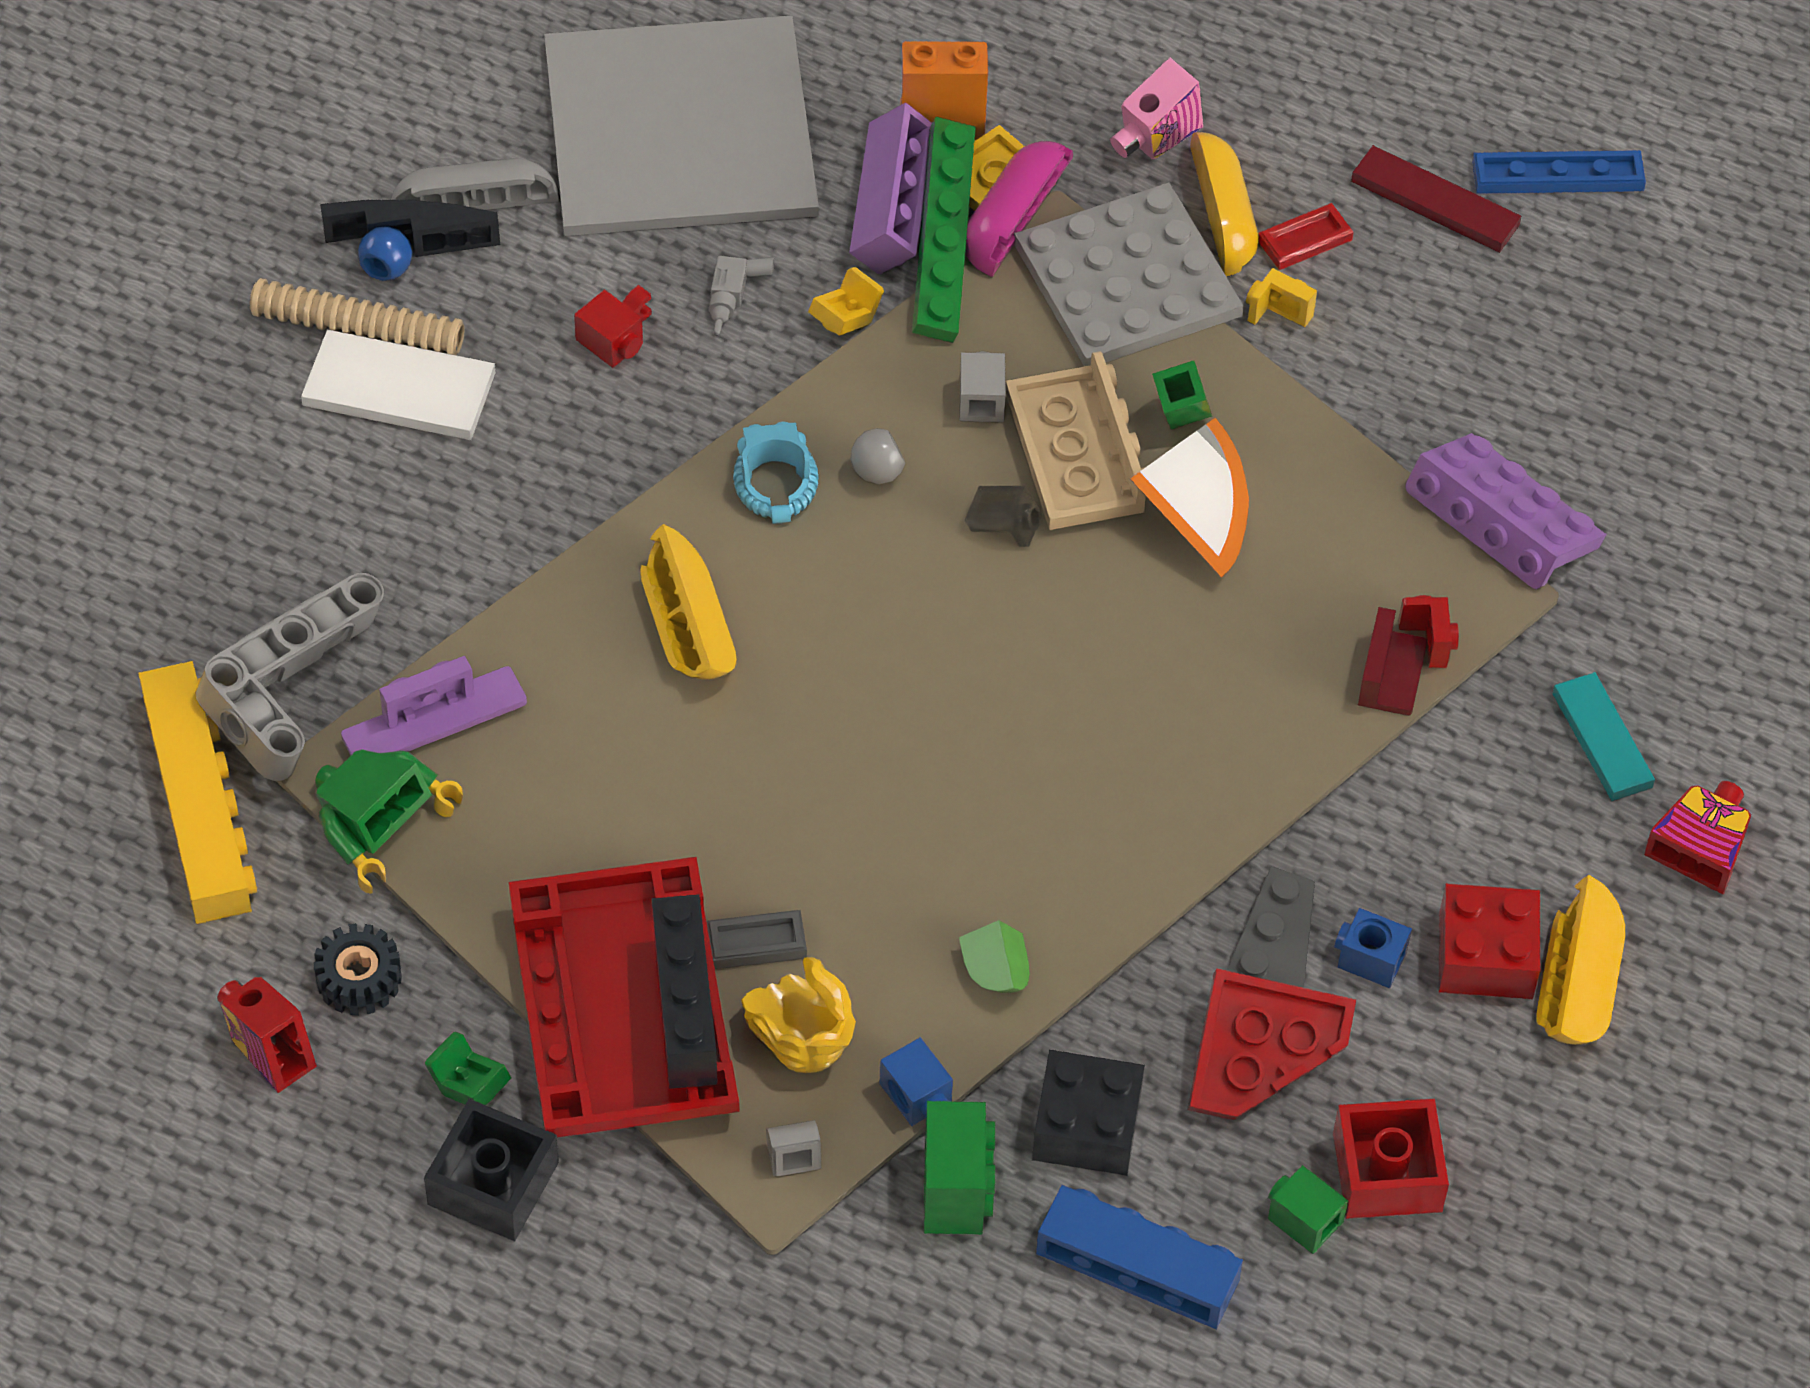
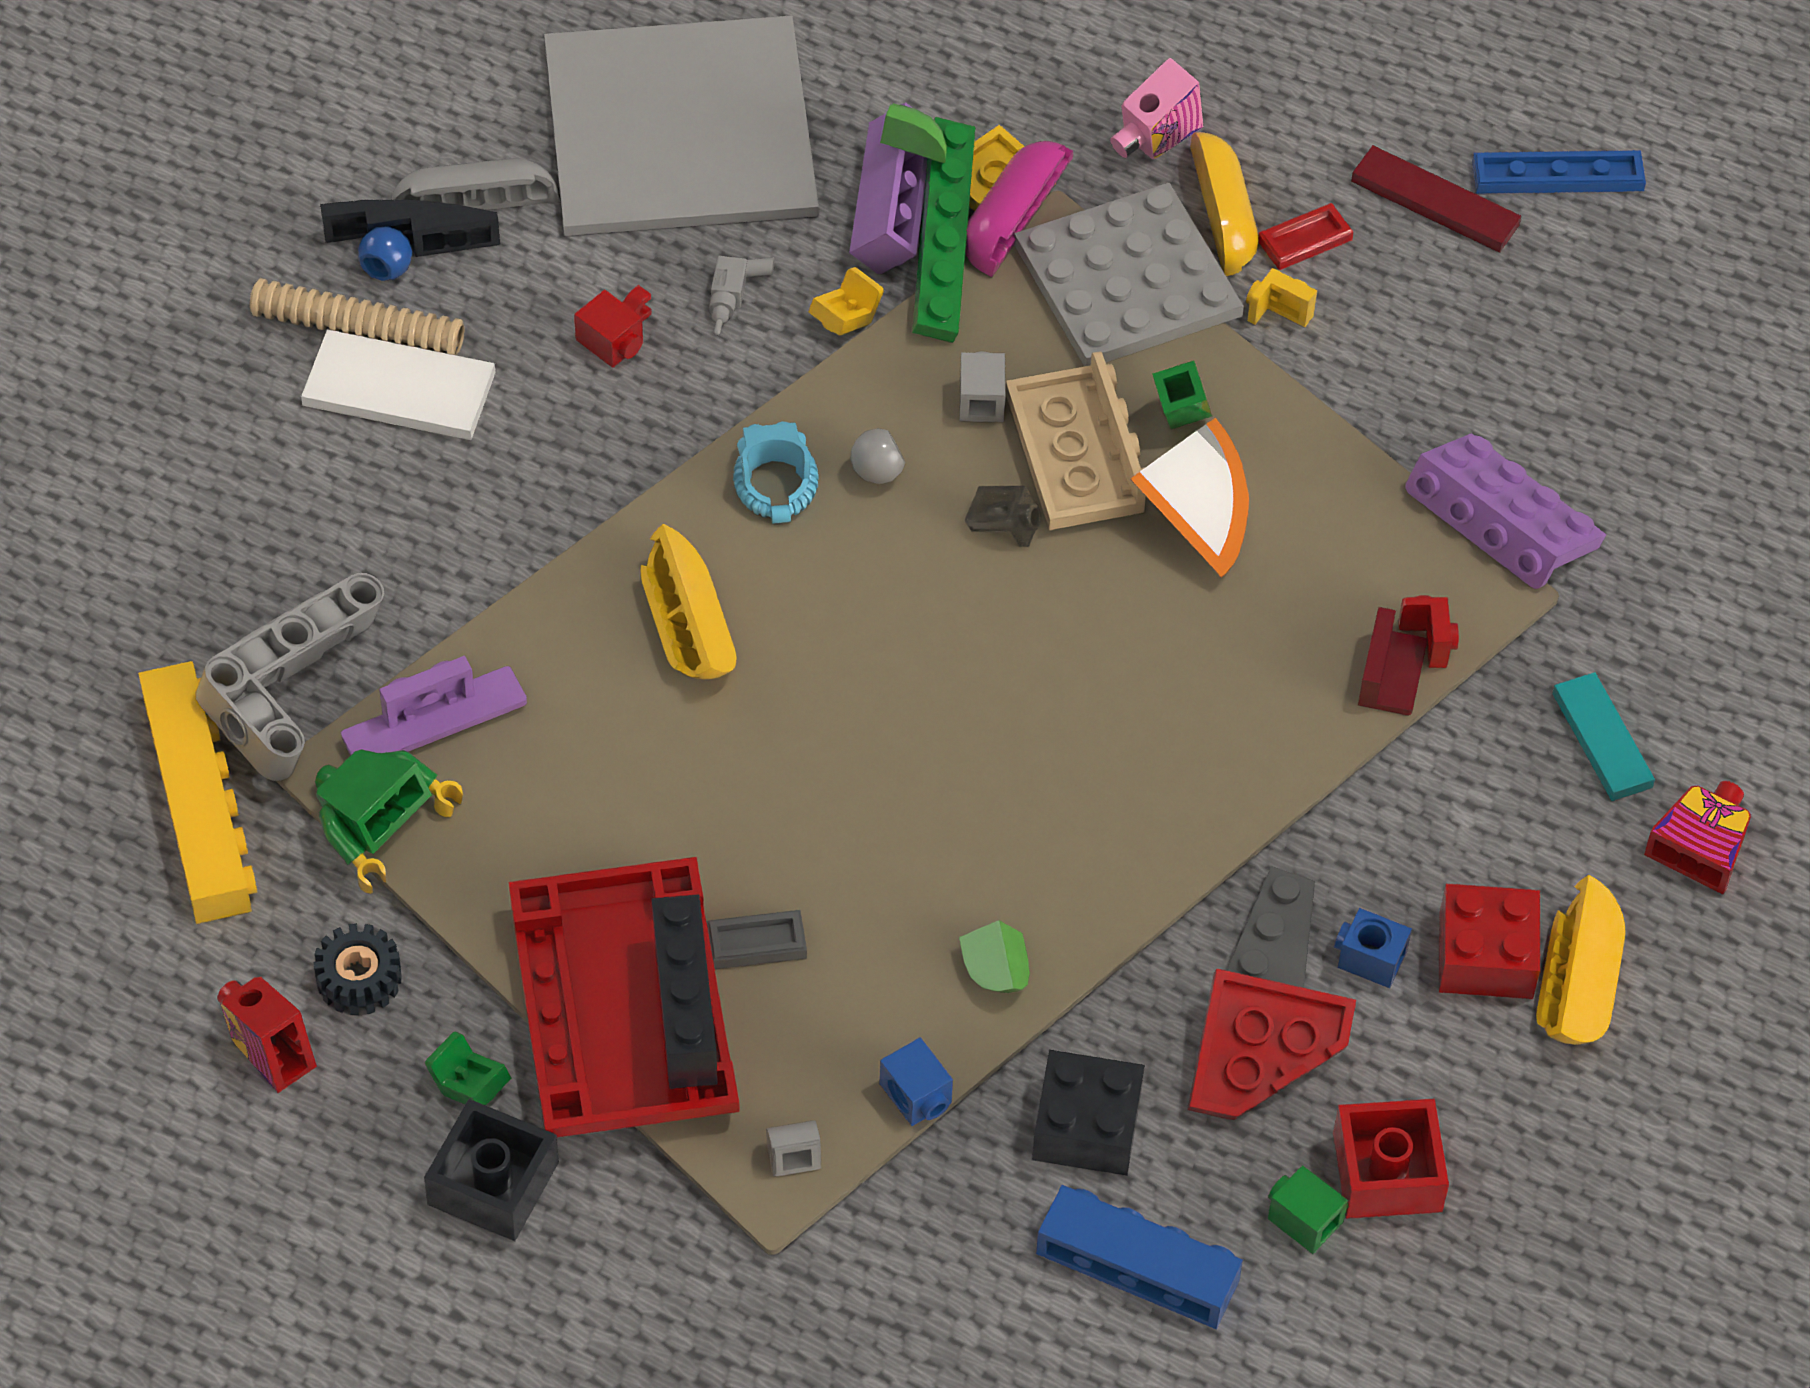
yellow hair [741,957,856,1073] -> none
orange panel [900,41,988,140] -> none
green brick [924,1101,995,1235] -> none
none -> bright green brick [880,103,947,163]

